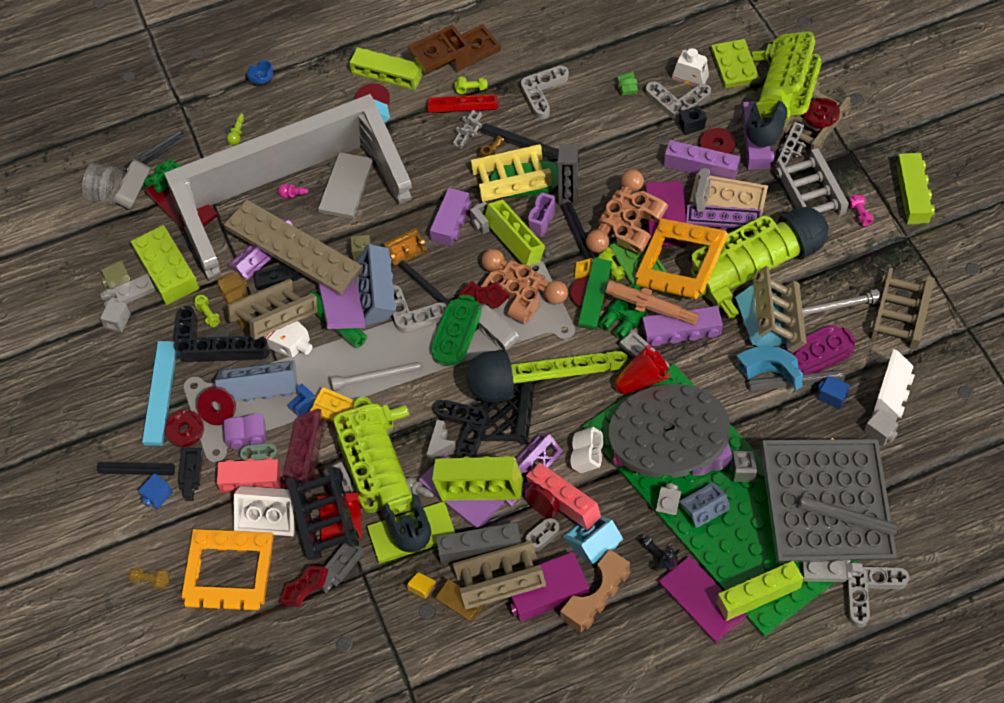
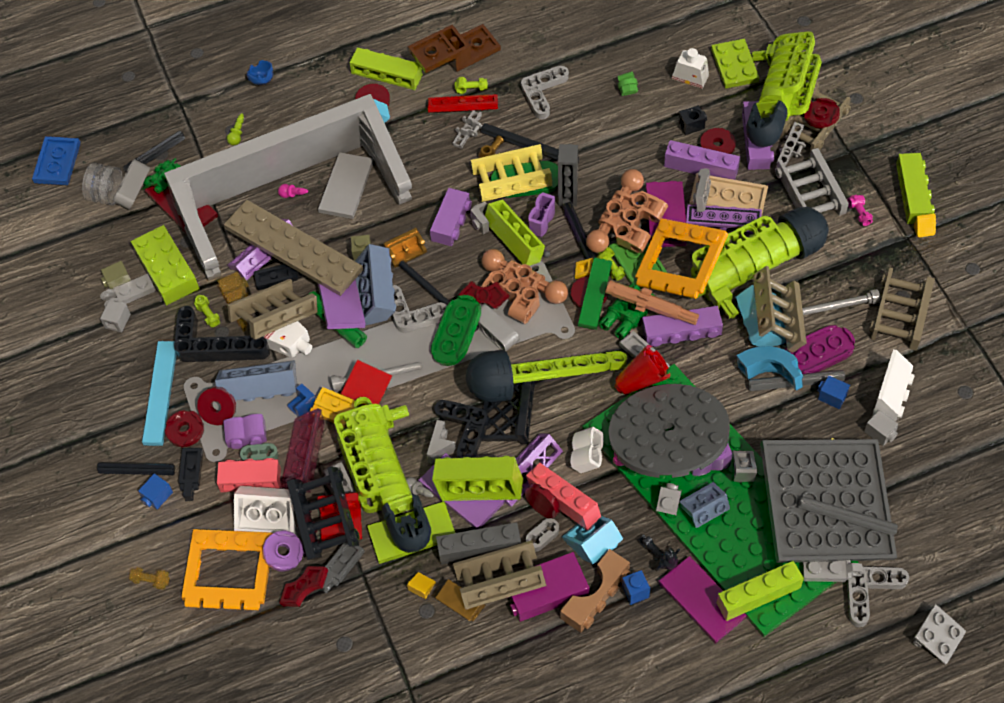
light grey beam [646,81,711,120] -> none
none -> blue plate [32,136,81,185]
none -> medium lavender tile [262,530,304,572]
none -> red tile [341,360,392,406]
none -> blue brick [622,570,650,605]
none -> light grey hinge [913,604,966,665]
none -> yellow slope [914,213,936,238]

